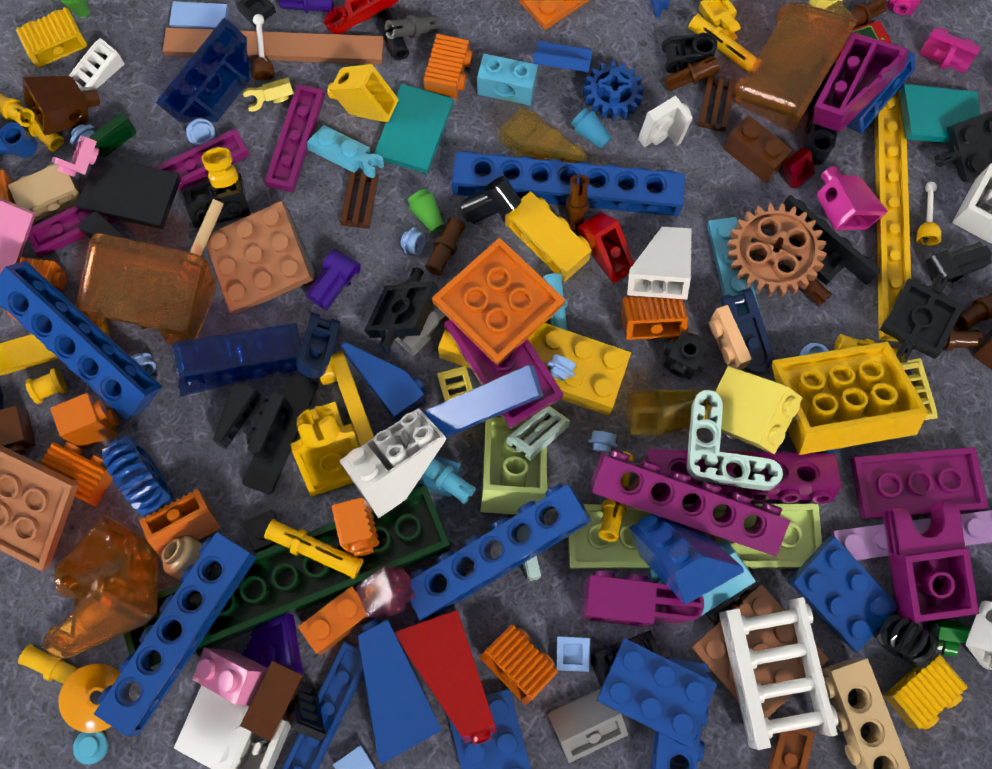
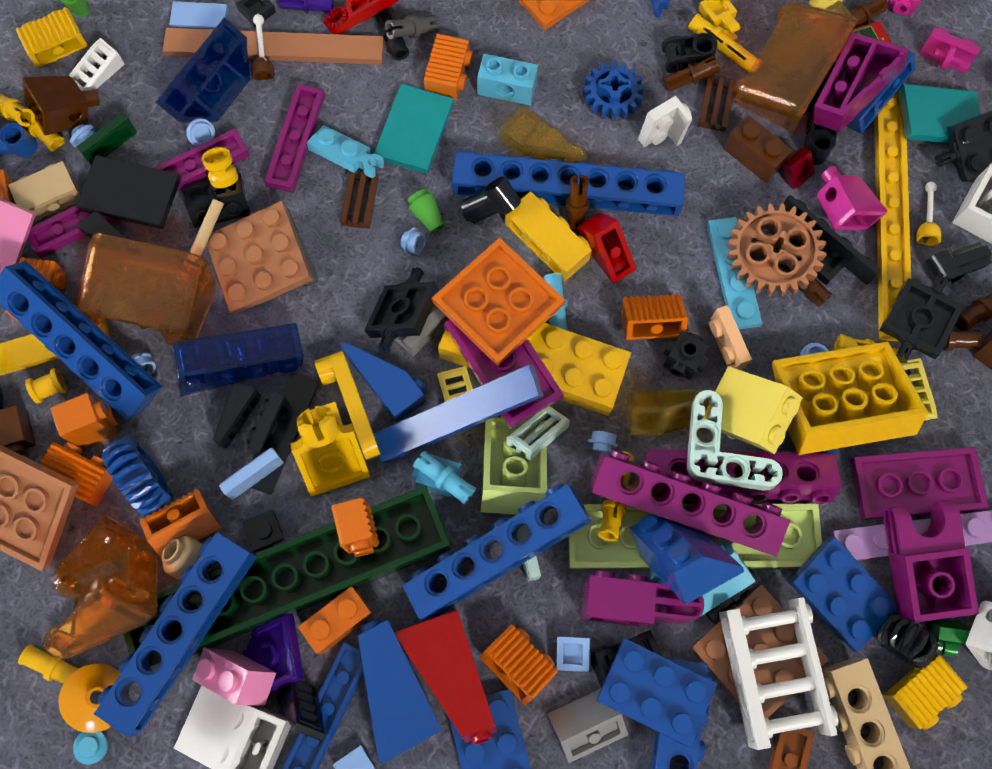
bright pink bracket [51,135,99,177] -> none
reddish brown tile [240,660,305,741] -> none
light yellow plate [243,77,293,112] -> none
yellow pin [264,519,363,579] -> none
dark blue plate [296,312,340,378] -> none
dark purple piece [305,249,361,310] -> none
yellow torso [327,64,399,122] -> none
white slope [339,408,446,518] -> none
clear pink brick [356,567,415,617] -> none
reddish brown pin [425,217,465,276] -> none
blue slope [533,41,592,72] -> none
light blue plate [546,354,576,381] -> none
dark azure cone [571,108,612,150] -> none
white slope [627,227,692,300] -> none
dark blue plate [720,287,774,372] -> none
none -> light blue tile [219,448,284,500]

